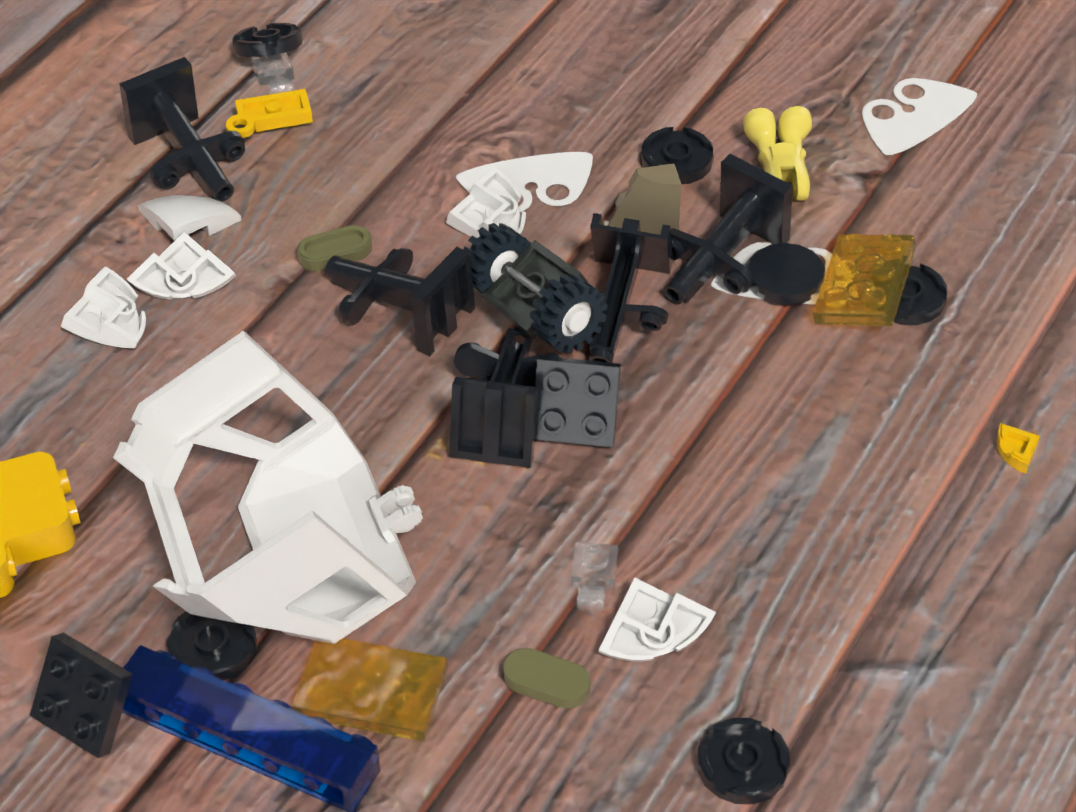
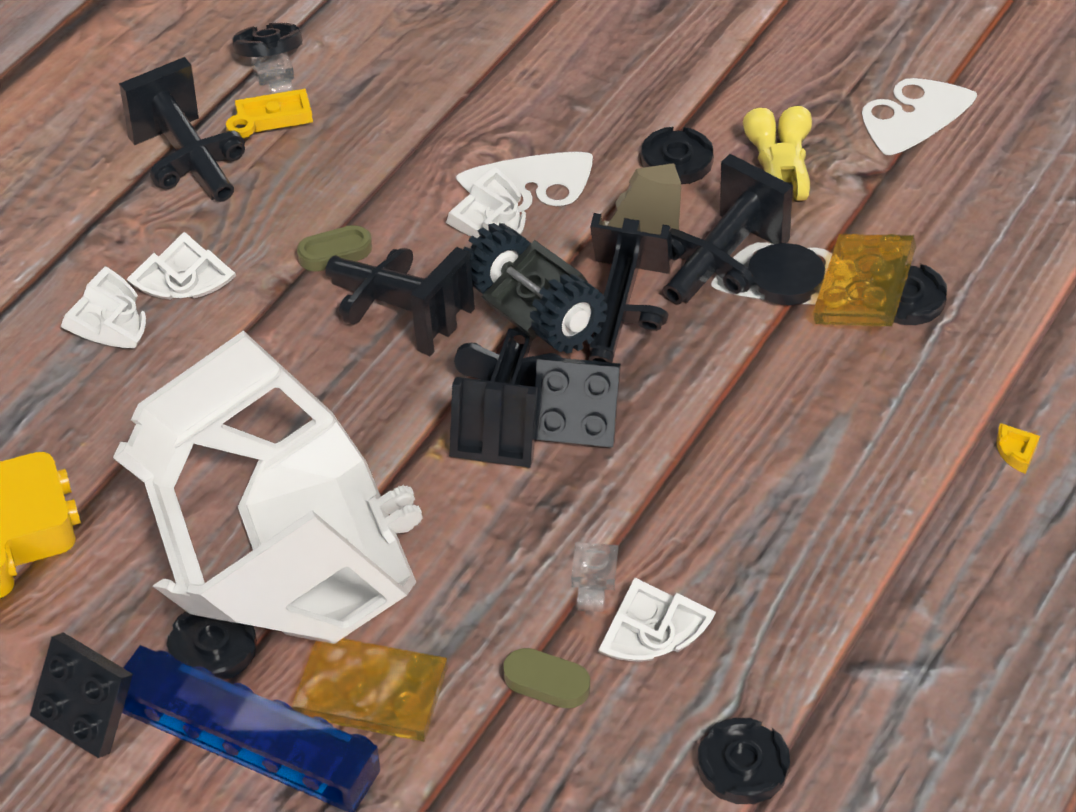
white brick [138,195,241,241] -> none

